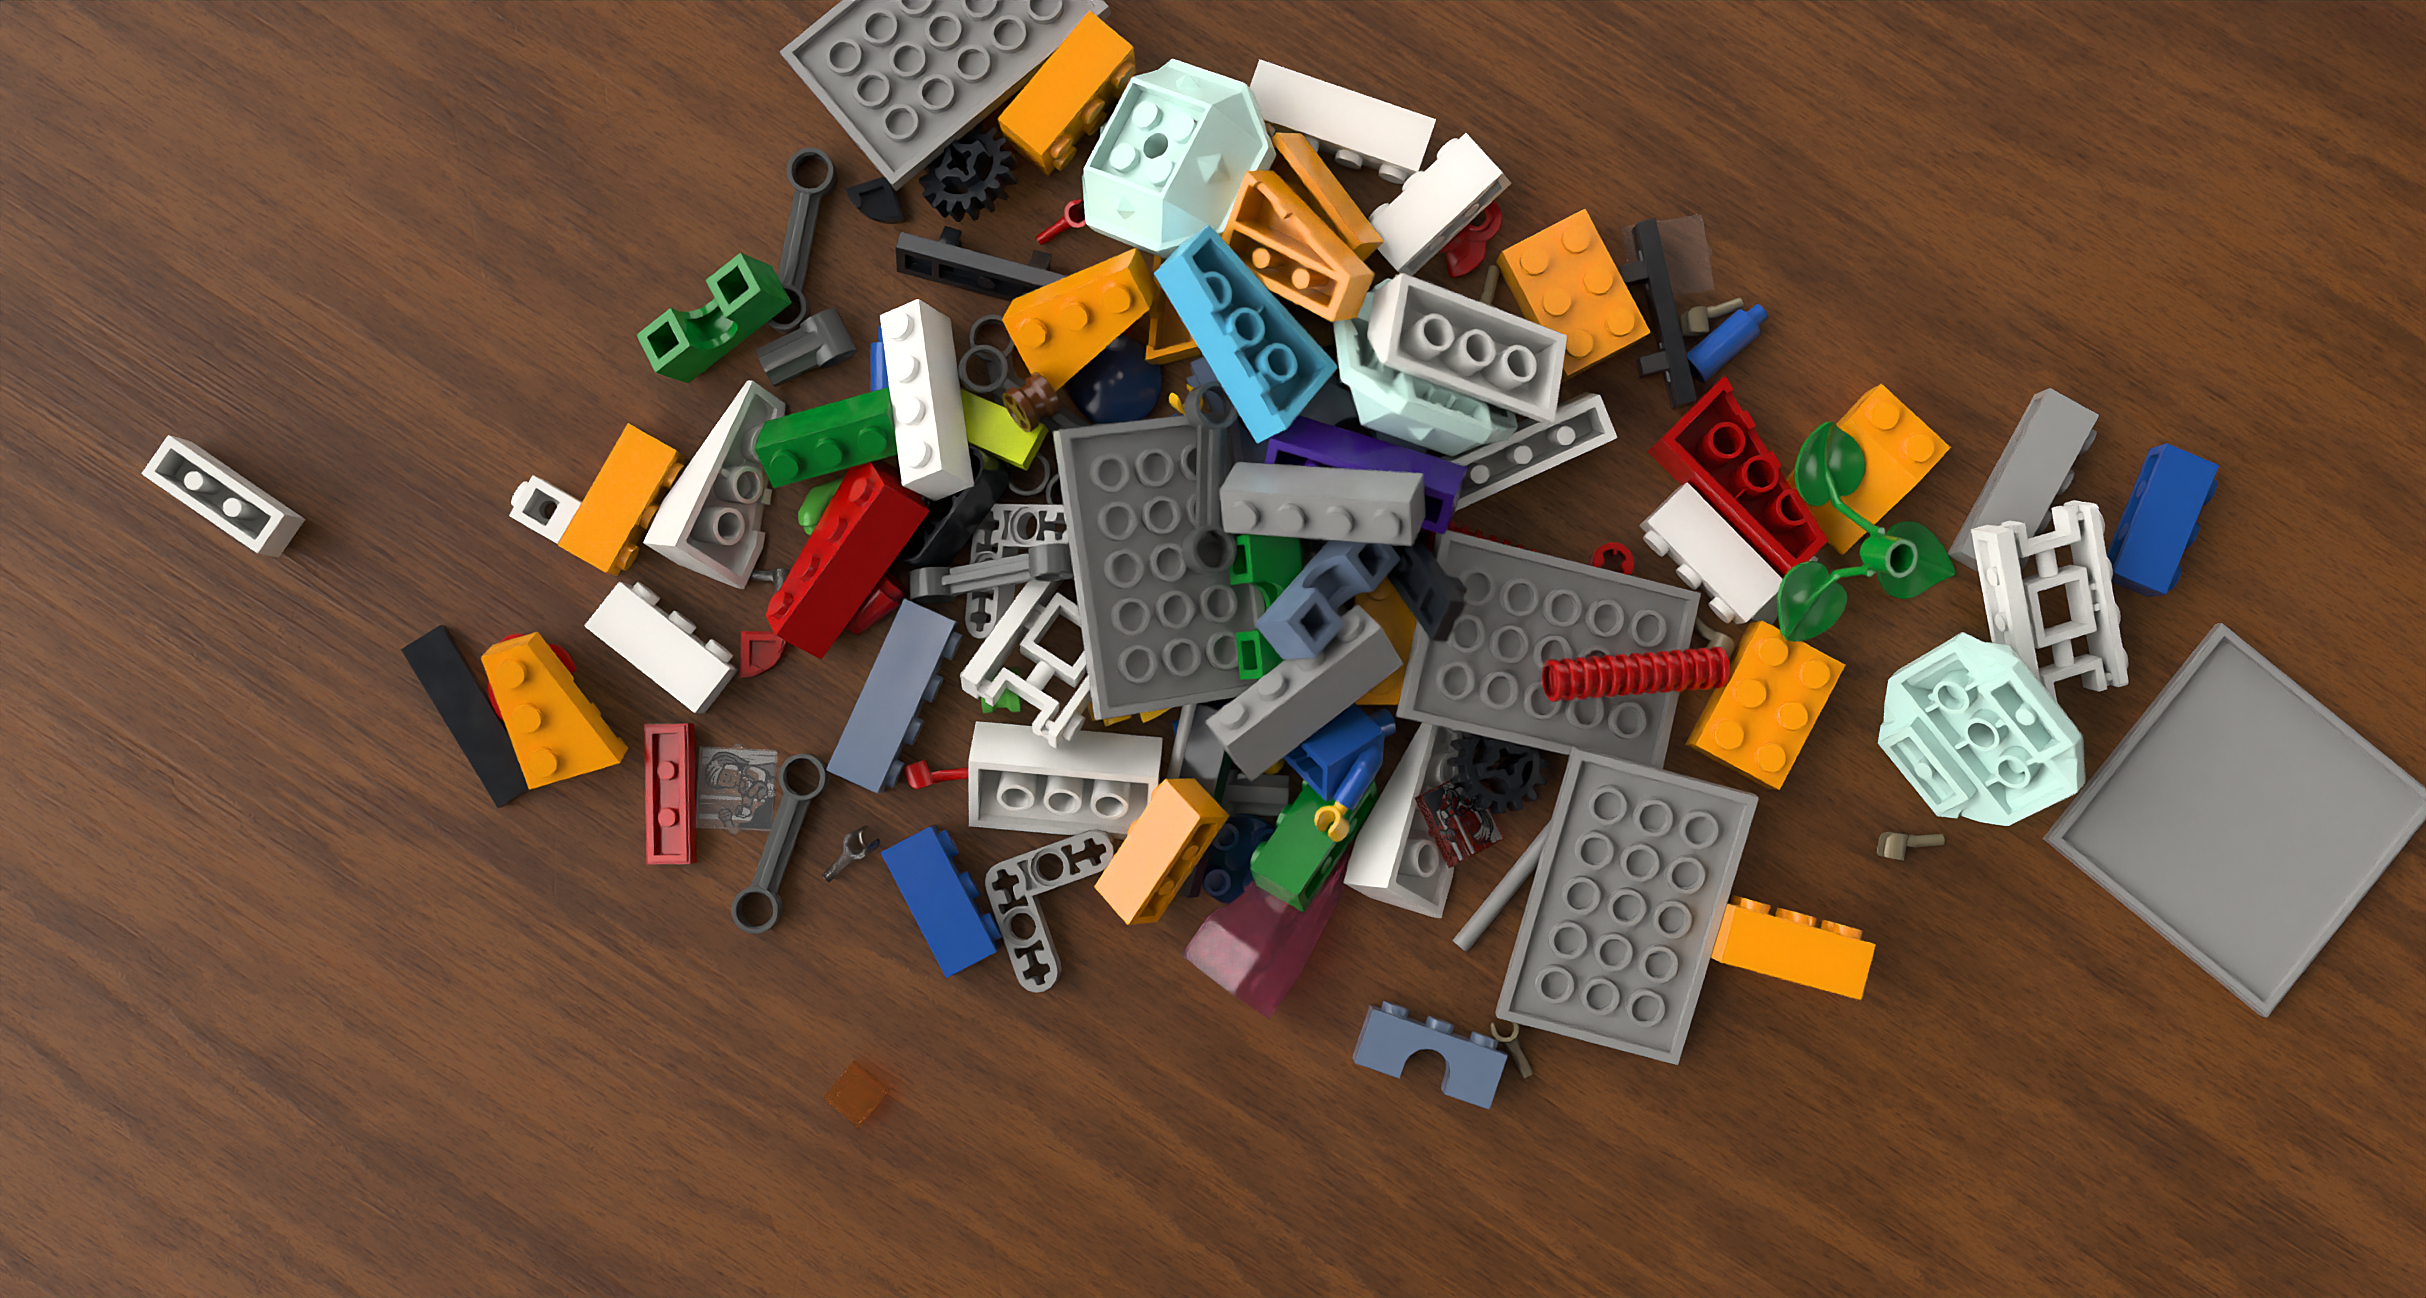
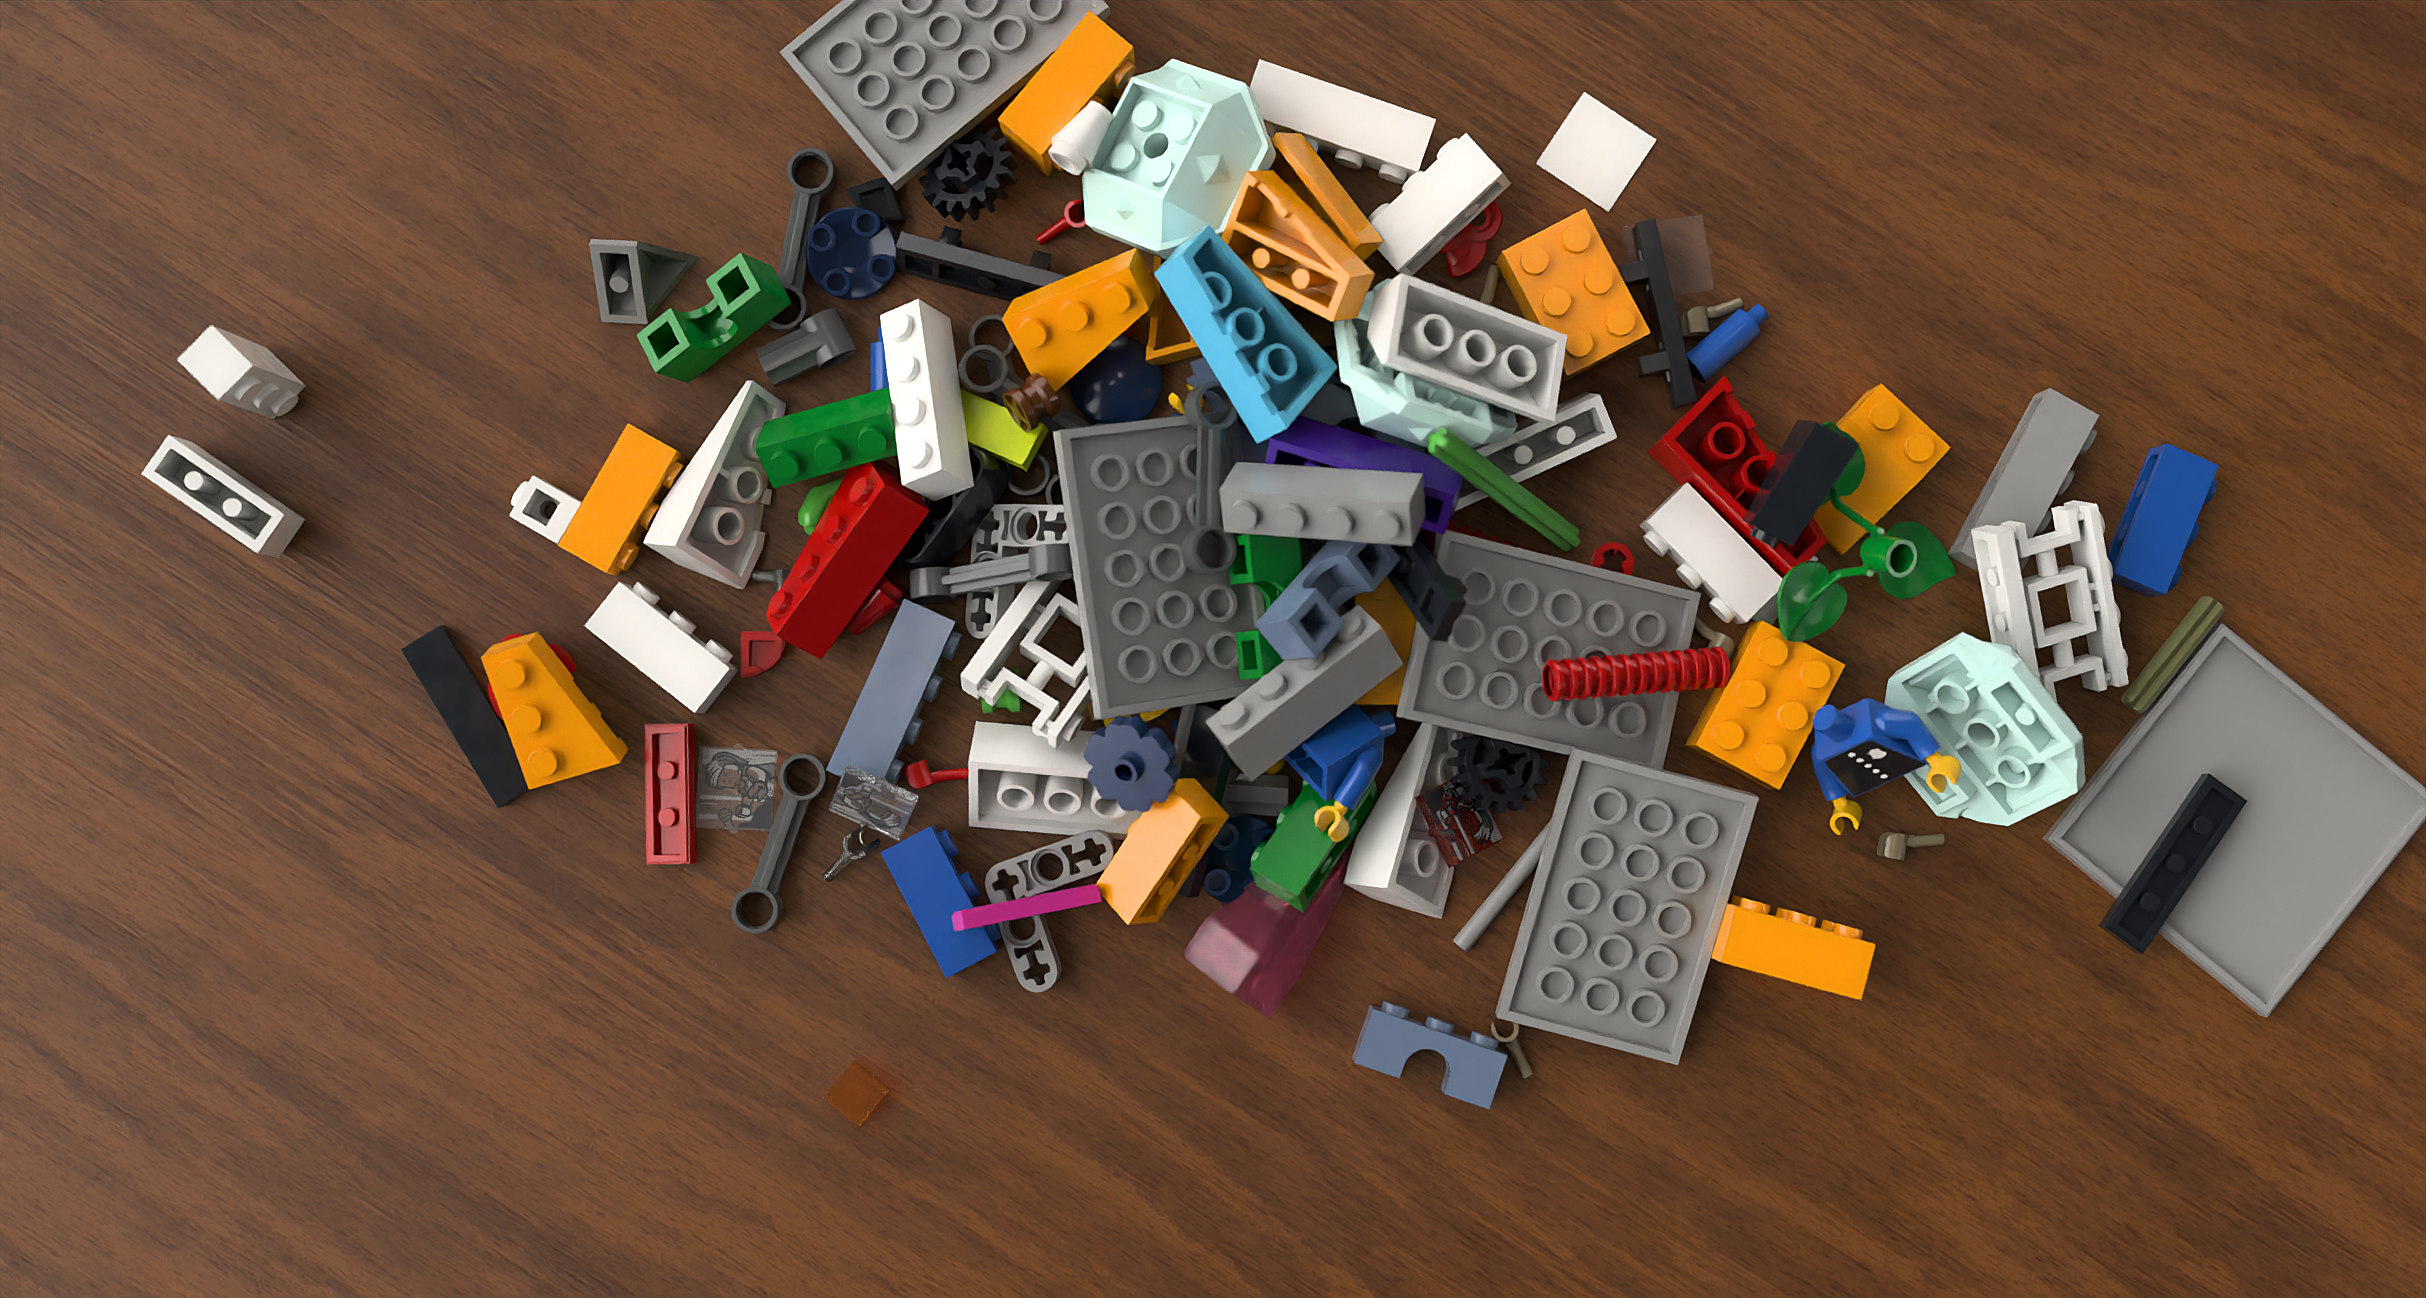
none -> white brick [177,325,306,419]
none -> light grey slope [589,239,699,324]
none -> dark blue dish [805,207,897,300]
none -> clear piece [829,764,919,841]
none -> dark pink tile [951,884,1102,931]
none -> white cone [1048,101,1113,175]
none -> dark blue plant [1083,716,1181,812]
none -> bright green axle [1427,428,1580,552]
none -> white sticker [1536,92,1656,212]
none -> black slope [1742,419,1859,548]
none -> torso [1810,699,1961,835]
none -> black tile [2098,774,2247,954]
none -> olive axle [2121,596,2225,714]

